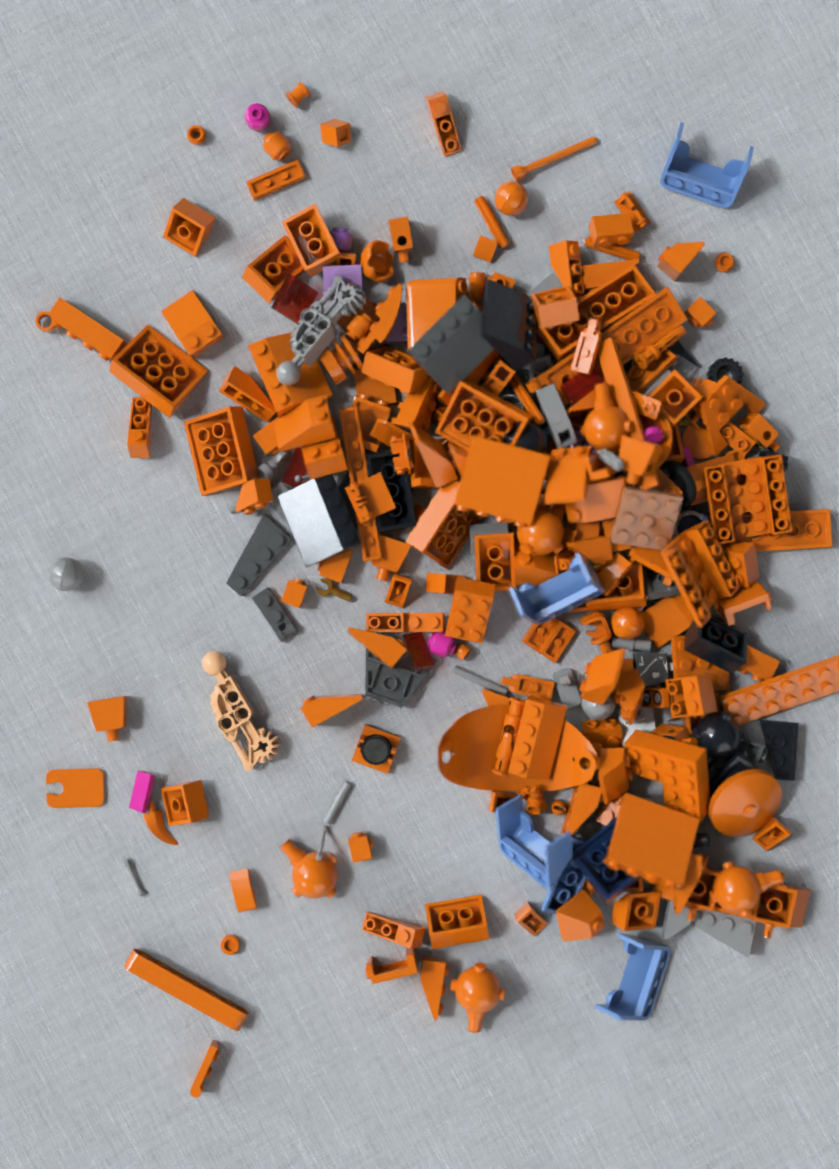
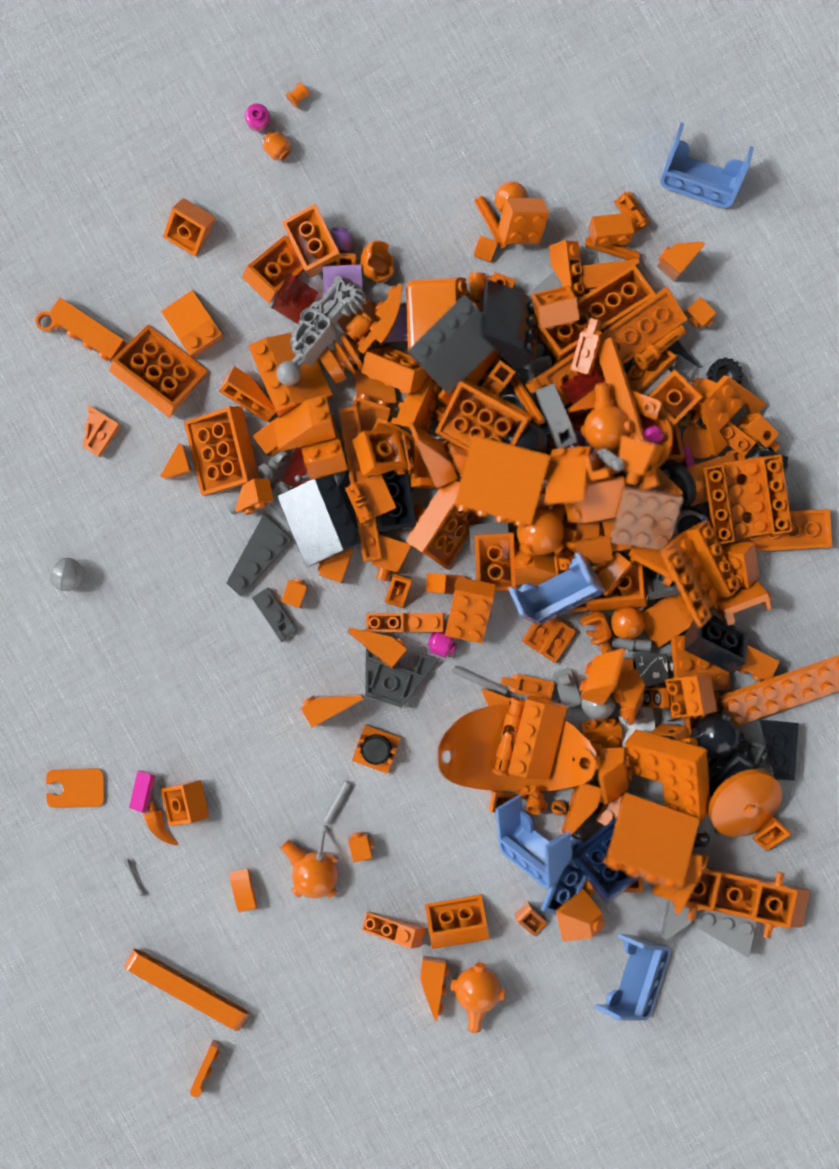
orange torso [87,696,127,742] -> none
orange slope [127,397,152,458] -> none
orange plate [187,125,206,145] -> none
light nougat arm [202,651,280,771] -> none
orange tile [221,934,241,955] -> none
orange tile [246,159,306,201] -> none
pearl gold bar [316,578,352,602] -> none
orange panel [320,119,351,147] -> none
orange panel [365,947,418,984] -> none
orange torso [388,216,413,263] -> none
clear red slope [402,632,435,673] -> none
orange slope [425,91,462,156] -> none
orange hinge [455,644,472,661] -> none
orange piece [511,137,597,182] -> none
orange slope [611,891,661,931] -> none
orange piece [709,861,783,918] -> none
orange plate [715,253,734,272] -> none
none -> orange wing [83,405,121,458]
none -> orange slope [160,443,192,480]
none -> orange slope [352,429,407,476]
none -> orange brick [498,198,549,244]

